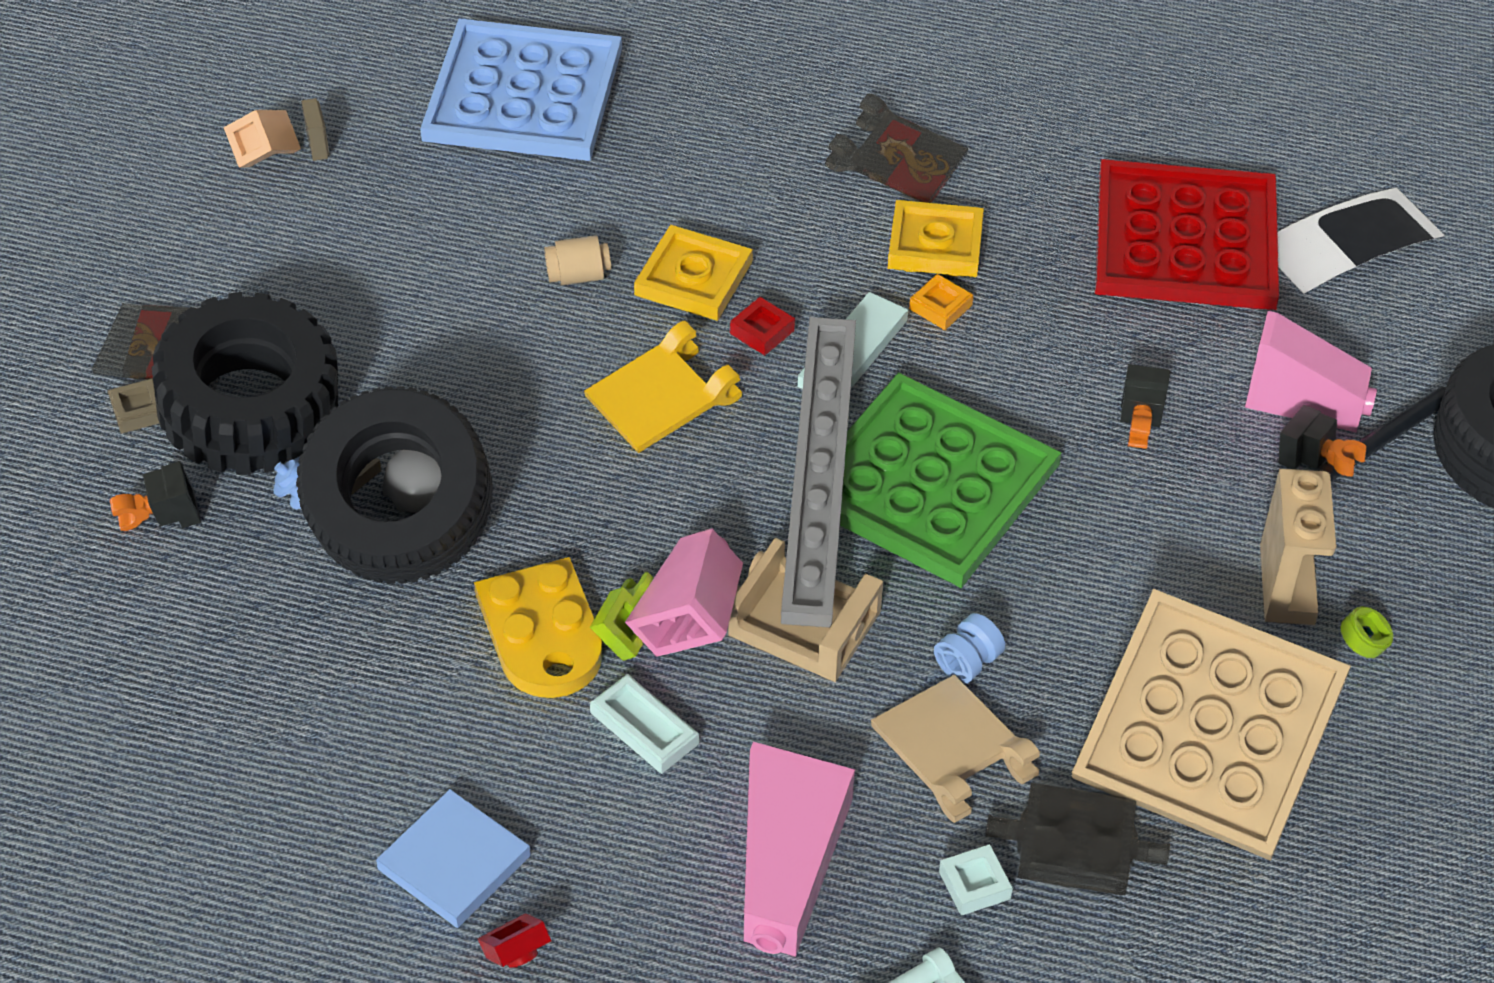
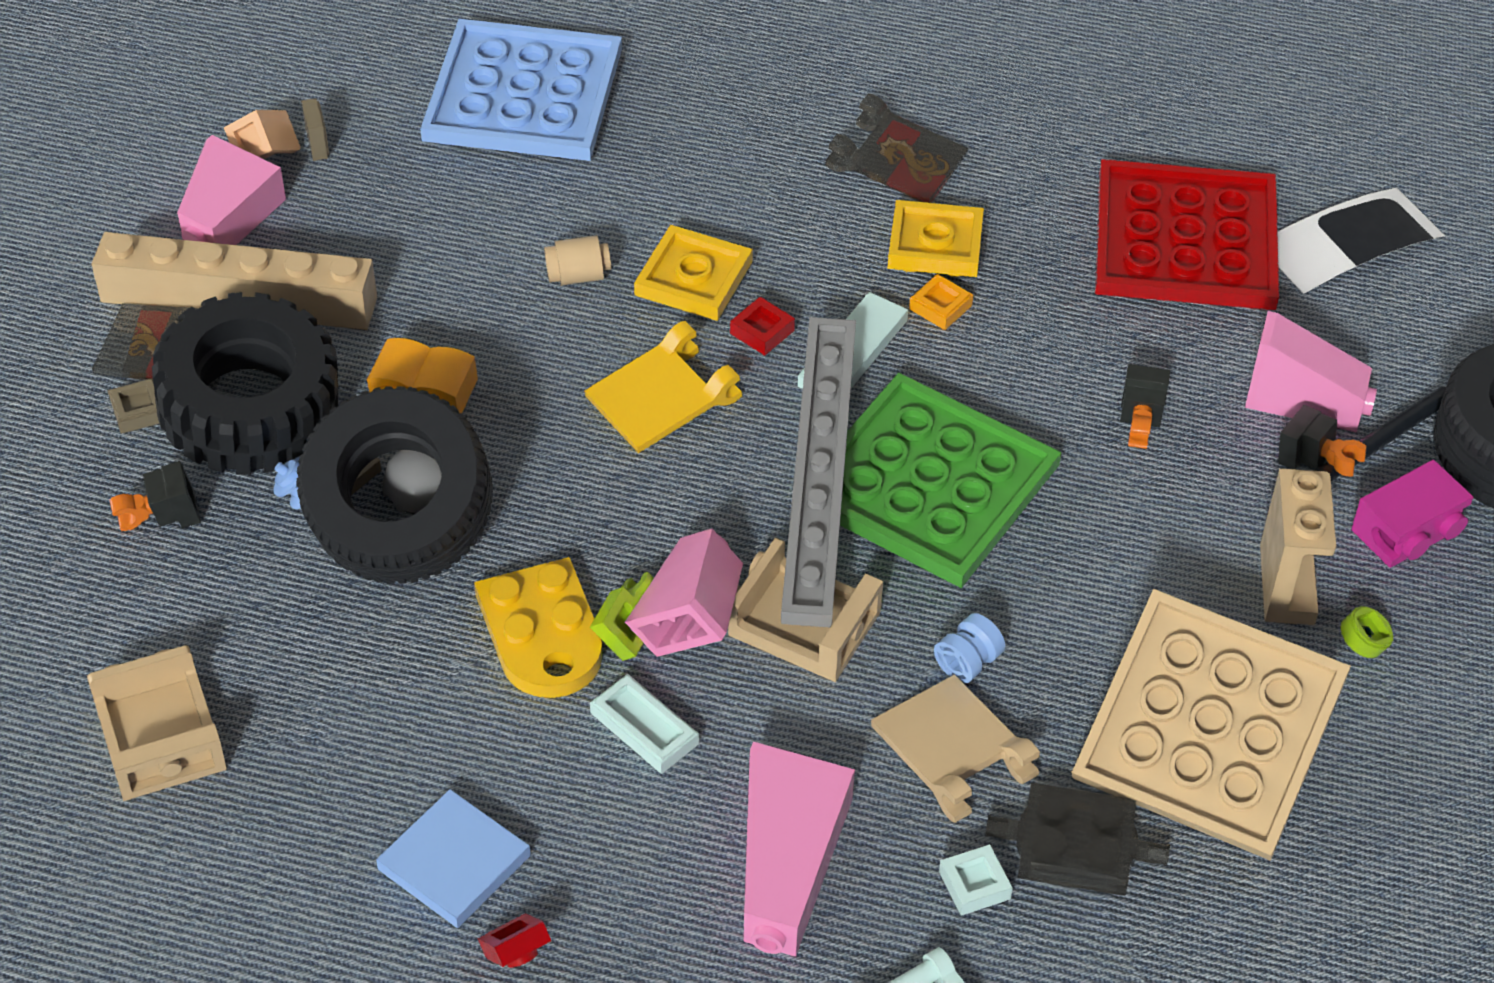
none -> tan panel [87,645,227,801]
none -> tan brick [91,232,377,330]
none -> bright pink slope [177,135,286,245]
none -> light orange brick [367,338,478,413]
none -> dark pink brick [1351,459,1473,568]

